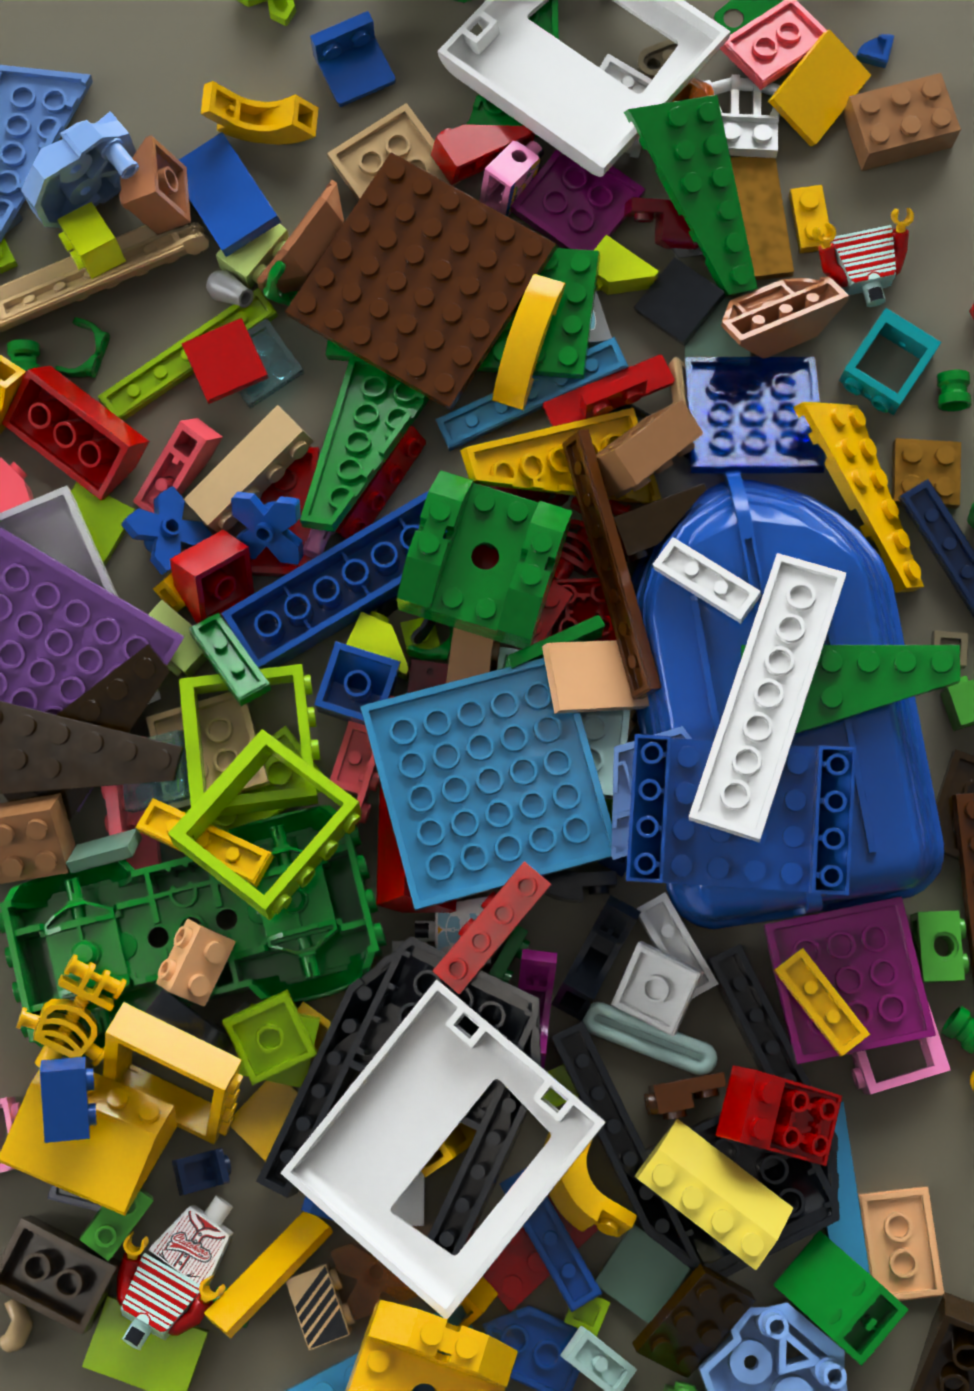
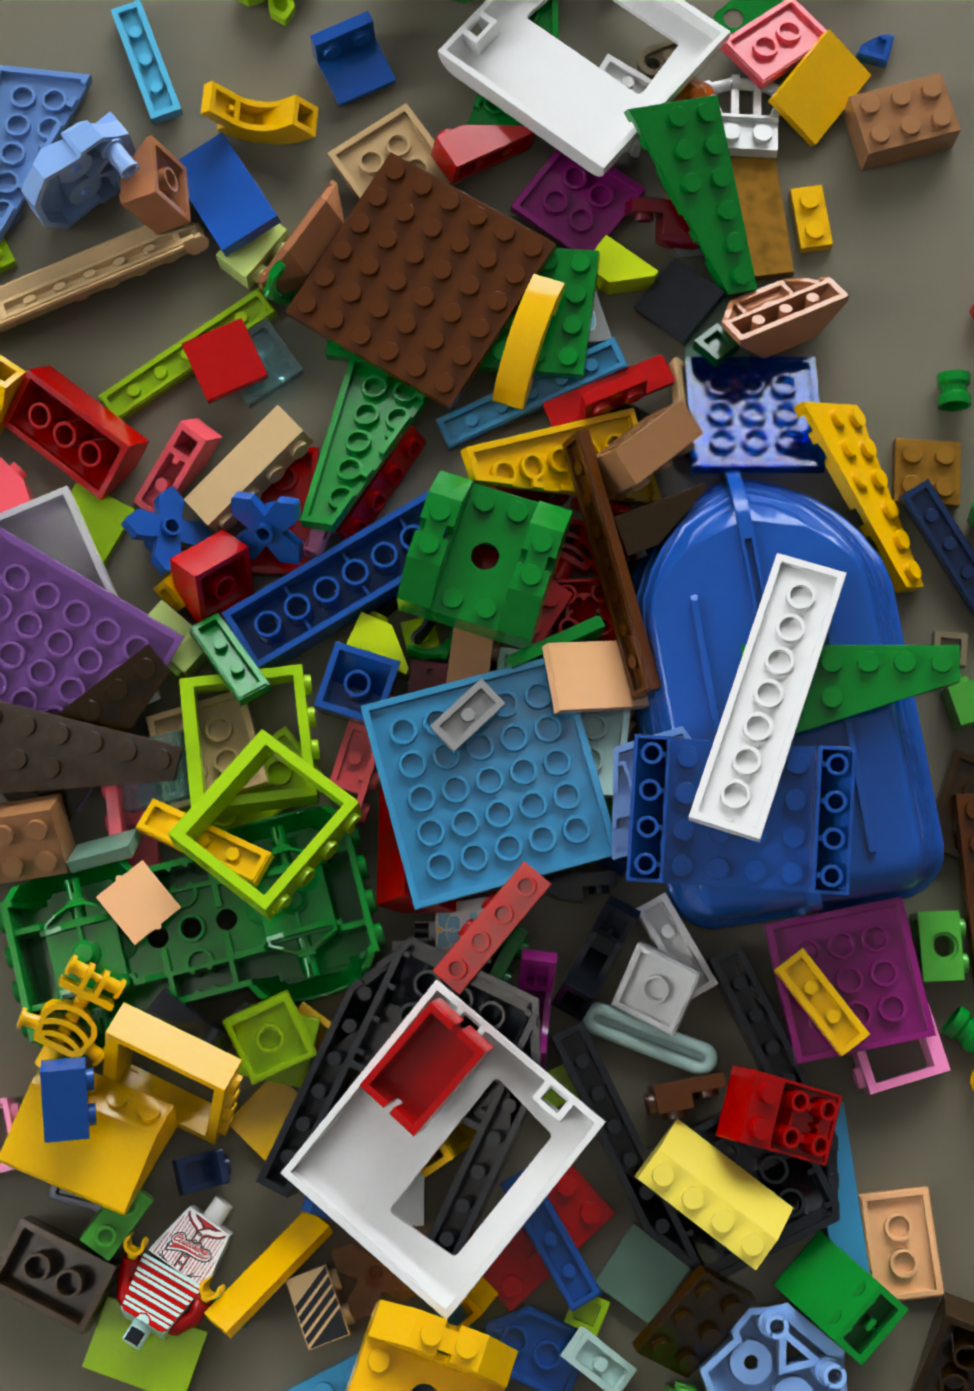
tan arm [0,1299,33,1353] -> none
green wheel [7,339,40,372] -> none
green cap [55,317,110,378] -> none
neon yellow brick [57,202,126,279] -> none
light nougat bracket [156,919,236,1007] -> none
light grey cone [206,270,253,308] -> none
bright pink torso [479,141,544,217] -> none
yellow arch [544,1132,637,1237] -> none
white plate [653,537,761,624] -> none
torso [812,208,914,307] -> none
teal window [839,308,942,415] -> none
none -> light nougat piece [96,860,181,946]
none -> medium azure plate [111,0,183,125]
none -> red piece [359,998,495,1136]
none -> light grey plate [430,678,506,753]
none -> dark green plate [693,323,740,368]

